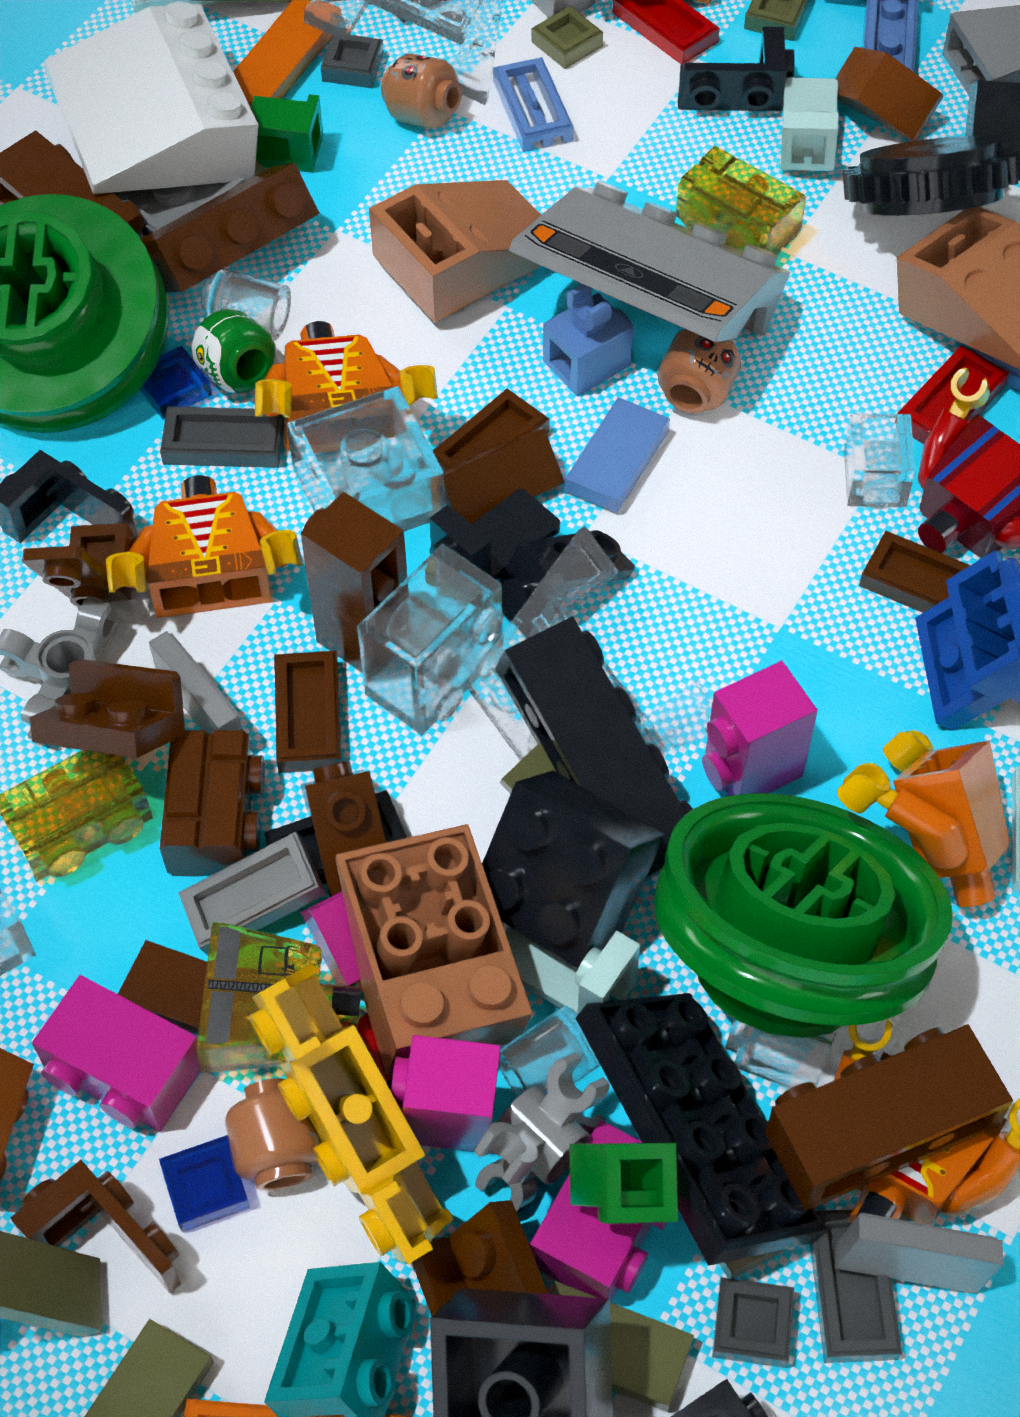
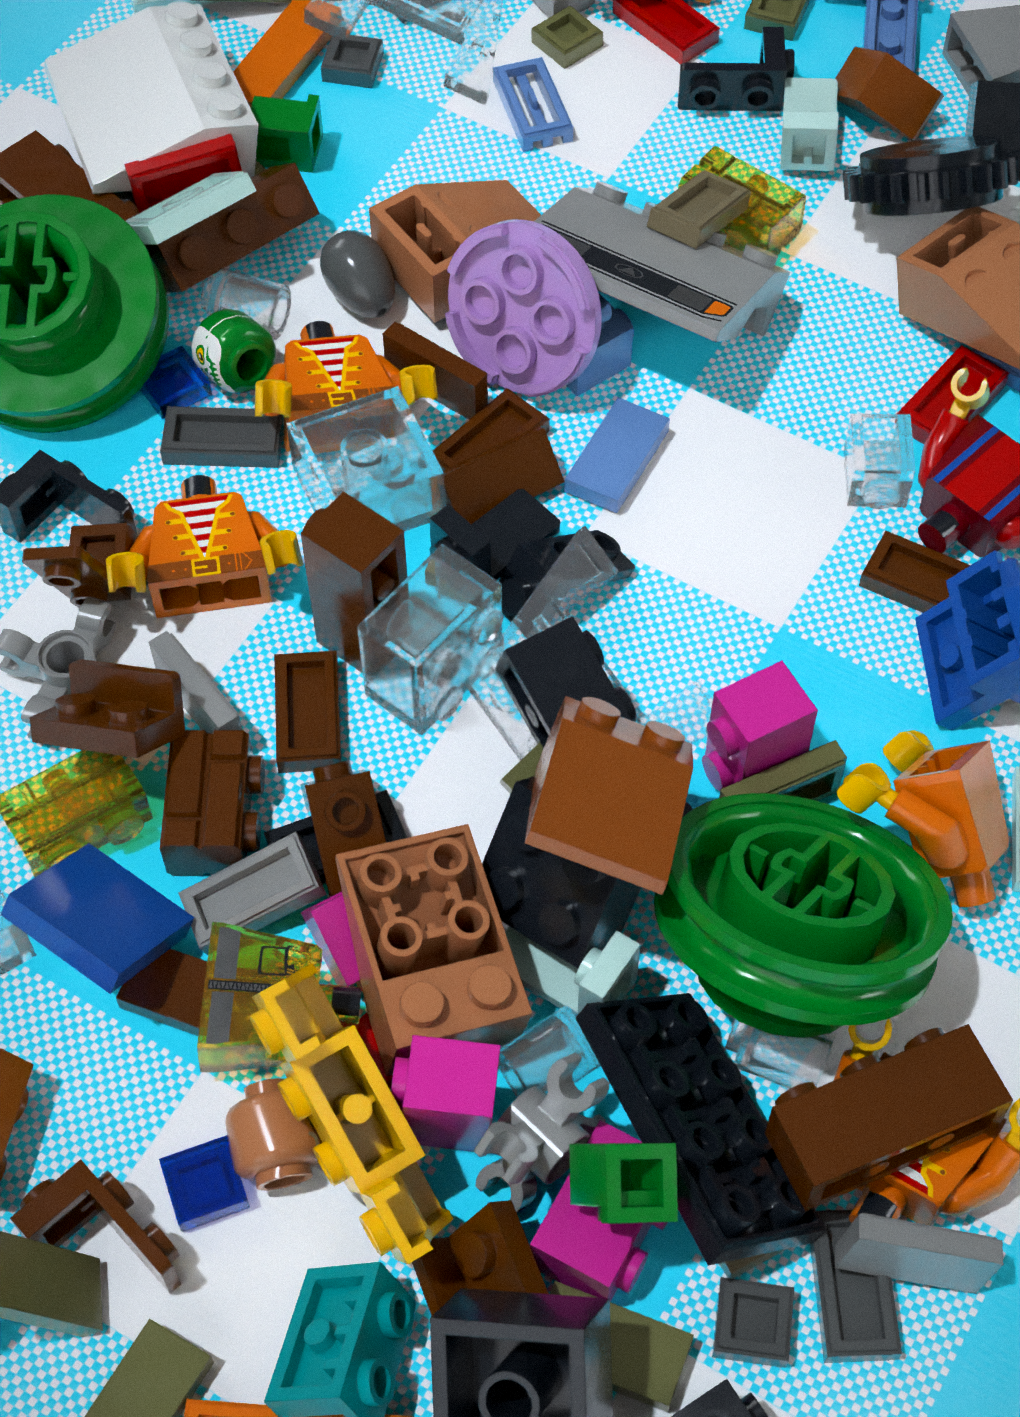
dark pink brick [31,975,206,1132] -> none
nougat head [381,53,462,128] -> none
nougat head [657,329,742,413] -> none
none -> blue tile [0,843,195,994]
none -> red tile [124,133,242,213]
none -> light aqua tile [126,171,257,245]
none -> dark grey animal [320,230,395,318]
none -> reddish brown tile [382,322,488,420]
none -> lavender tile [445,219,602,397]
none -> dark orange slope [525,696,693,895]
none -> dark tan tile [647,170,751,249]
none -> olive tile [719,740,847,801]

